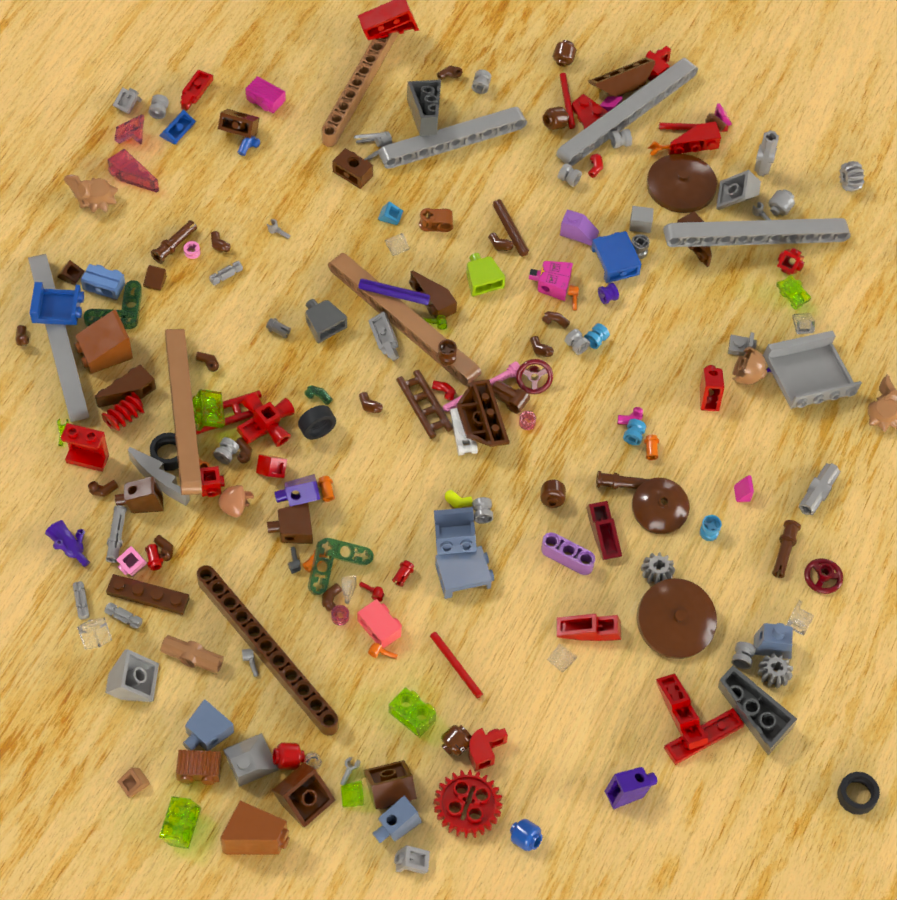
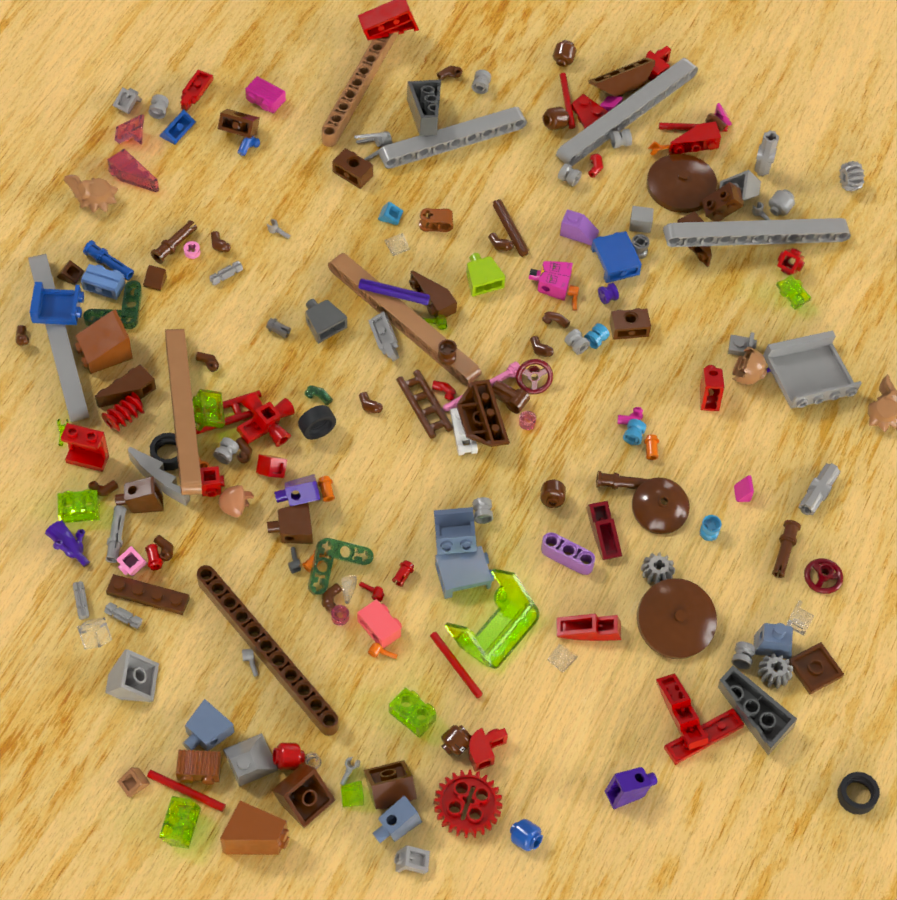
medium nougat piece [160,635,224,674] -> none
neon yellow arm [445,490,473,509] -> none
clear slope [792,313,815,334] -> none
none -> clear neon green brick [57,489,100,523]
none -> blue pin [83,240,134,280]
none -> red bar [147,770,226,812]
none -> clear neon green windscreen [445,568,539,669]
none -> reddish brown brick [609,308,651,340]
none -> reddish brown brick [702,182,744,222]
none -> reddish brown tile [789,642,844,695]

